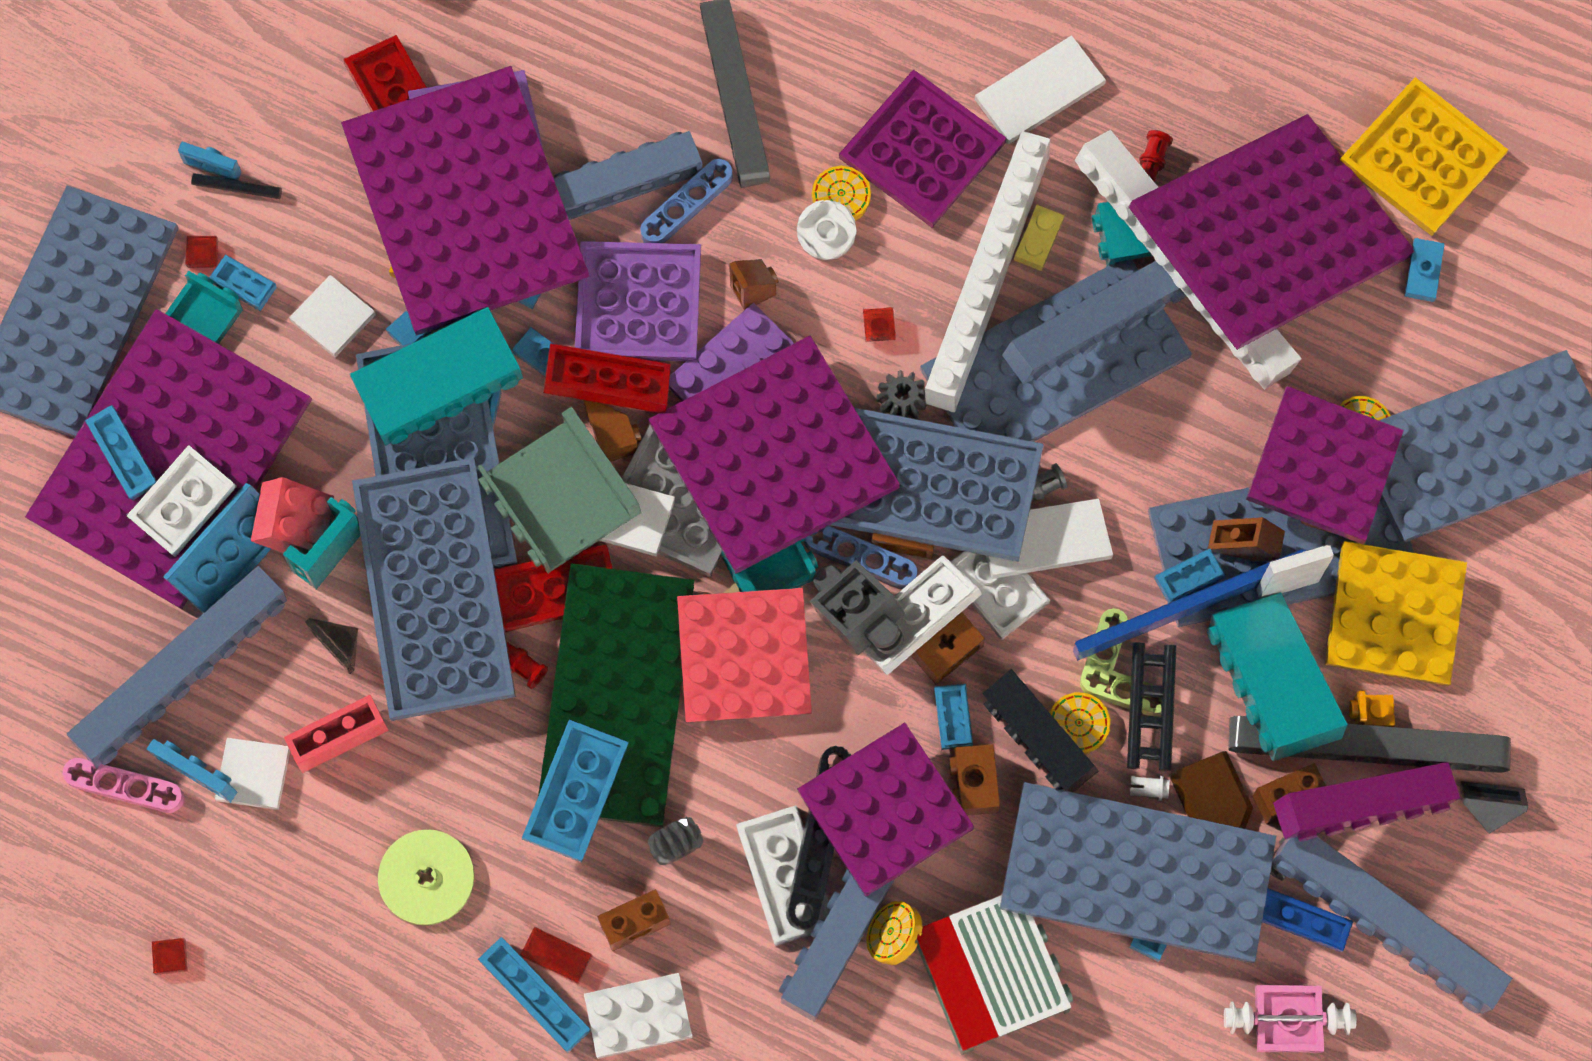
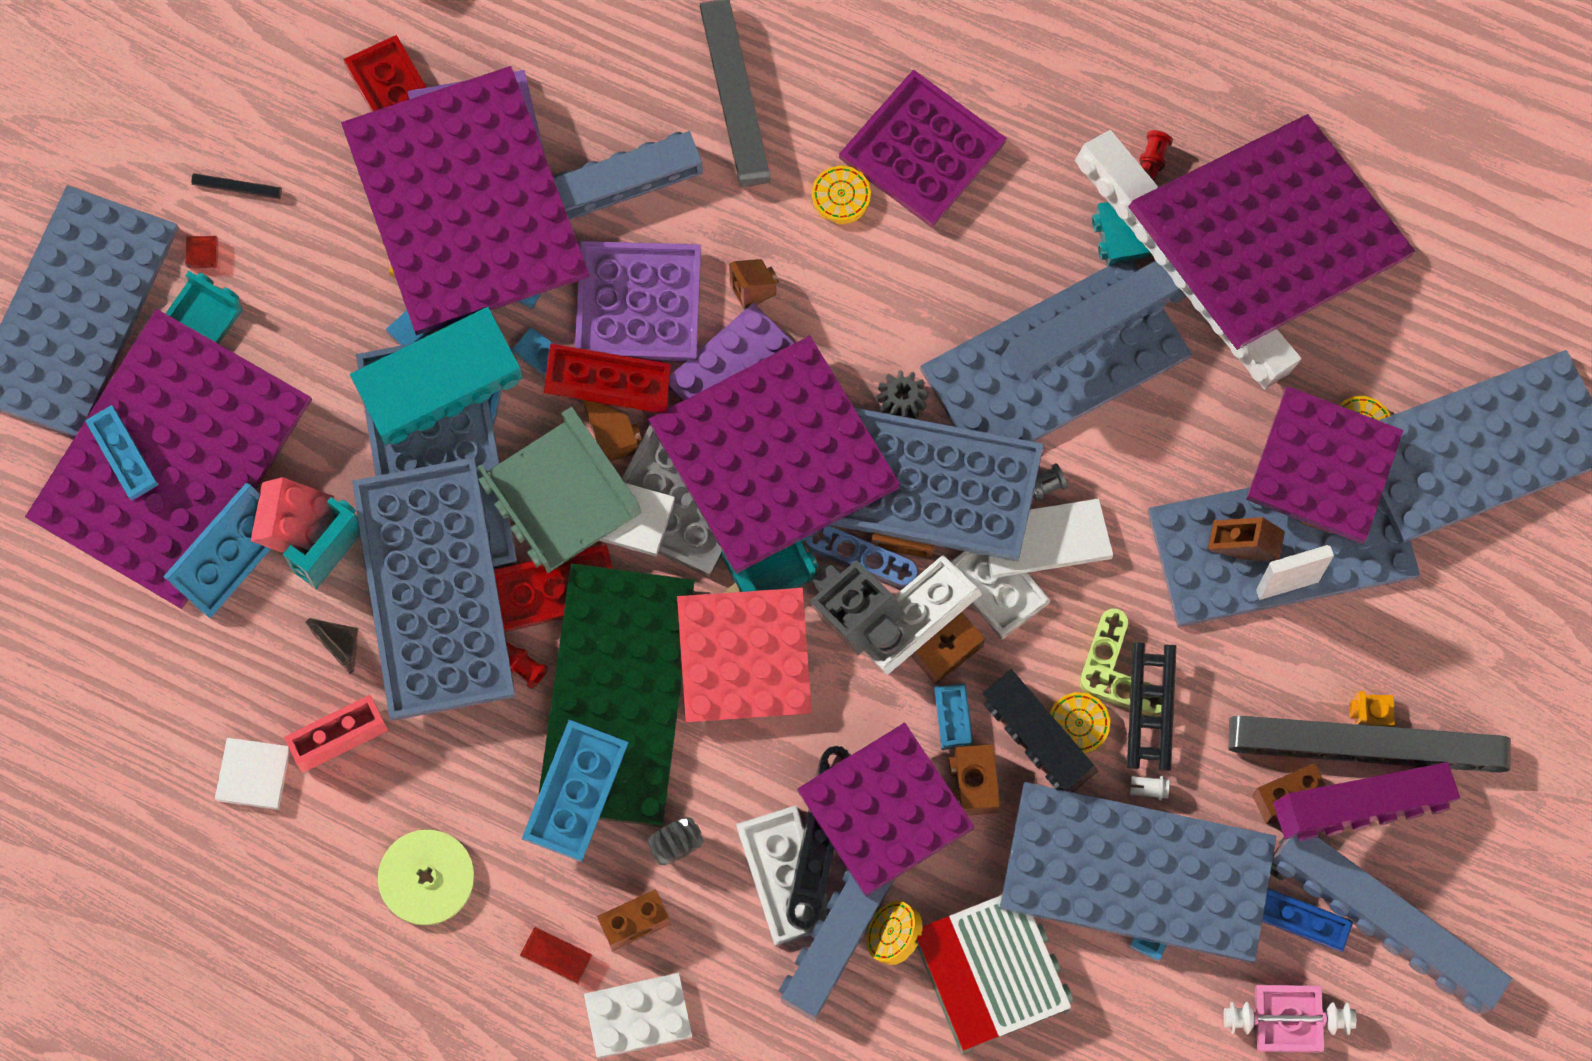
bright pink beam [62,758,184,813] -> none
sand blue brick [66,566,287,768] -> none
white plate [127,445,237,557] -> none
dark azure plate [146,739,238,803] -> none
clear red tile [152,938,188,975] -> none
dark azure plate [178,141,242,180] -> none
dark azure plate [209,254,277,311] -> none
white tile [289,275,376,358] -> none
dark azure plate [478,937,591,1053] -> none
medium blue beam [640,159,733,243] -> none
white tile [797,200,857,261] -> none
clear red plate [863,307,896,342] -> none
white brick [925,131,1050,413] -> none
white tile [974,35,1106,145] -> none
light yellow plate [1014,205,1065,271] -> none
blue tile [1073,549,1306,661] -> none
dark azure plate [1154,549,1225,604] -> none
reddish brown tile [1169,751,1253,829] -> none
teal brick [1207,592,1348,761] -> none
yellow plate [1325,541,1467,686] -> none
yellow plate [1340,77,1509,236] -> none
dark azure plate [1404,238,1445,302] -> none
black slope [1460,781,1528,834] -> none

